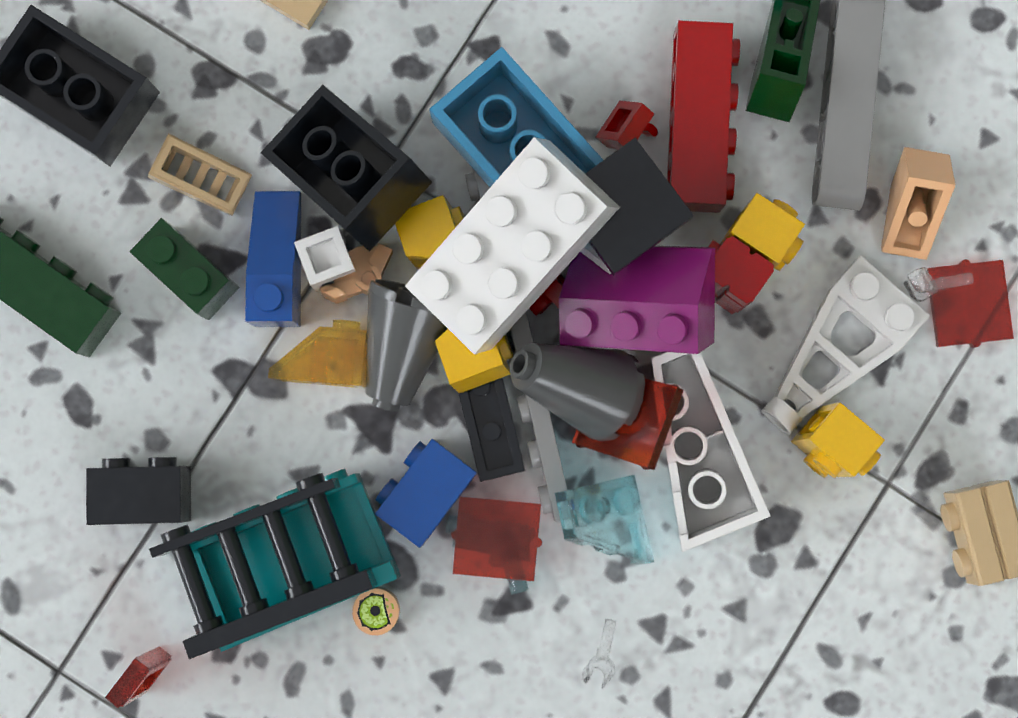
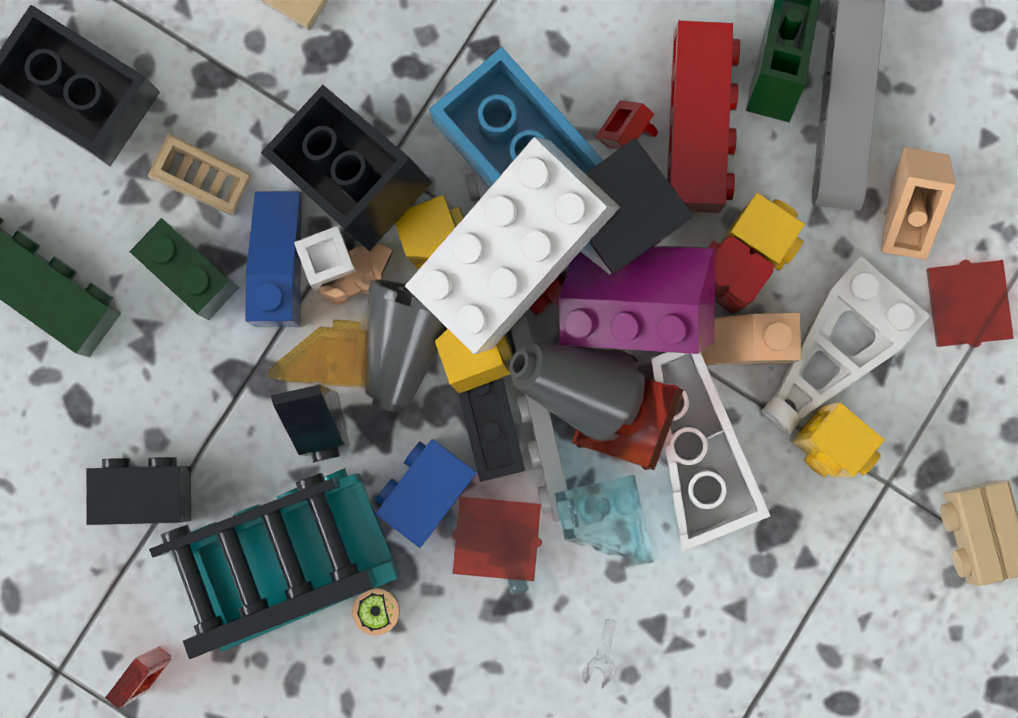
clear hand [903,267,974,302] -> none
none -> black slope [271,384,350,463]
none -> light nougat slope [701,313,801,366]

